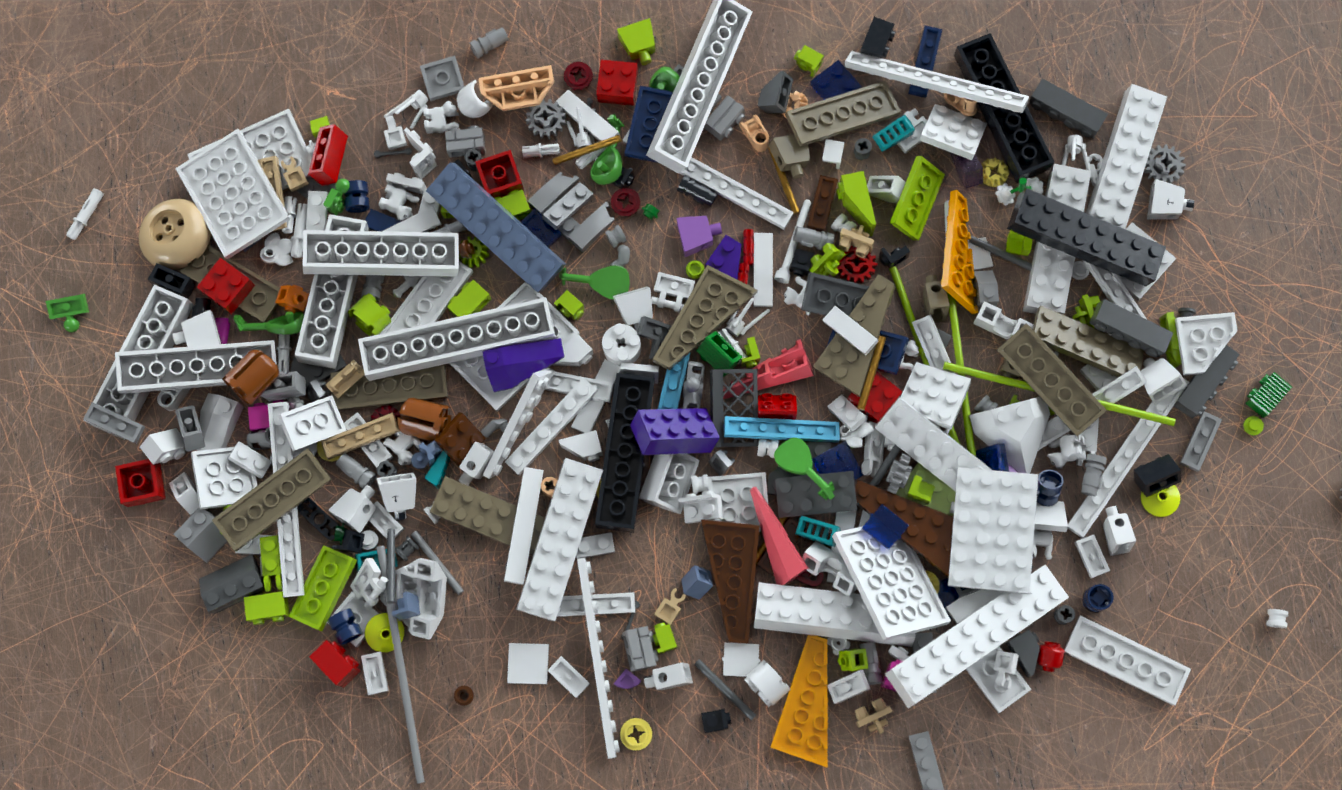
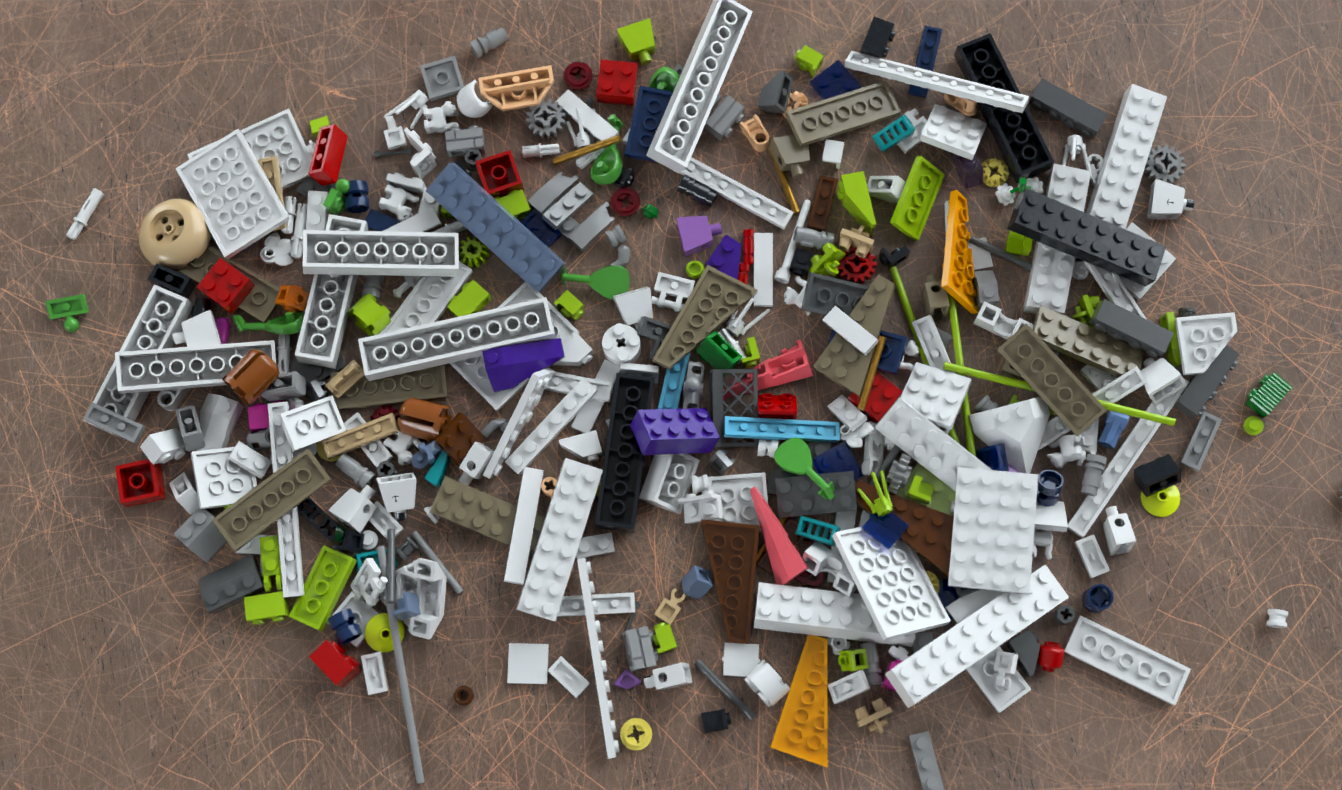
tan plate [281,156,309,192] -> none
reddish brown plate [459,240,474,259] -> none
white wheel [831,213,857,232] -> none
dark grey bush [854,138,872,160] -> none
none -> lime plant [857,470,893,516]
none -> medium blue piece [1098,410,1130,449]

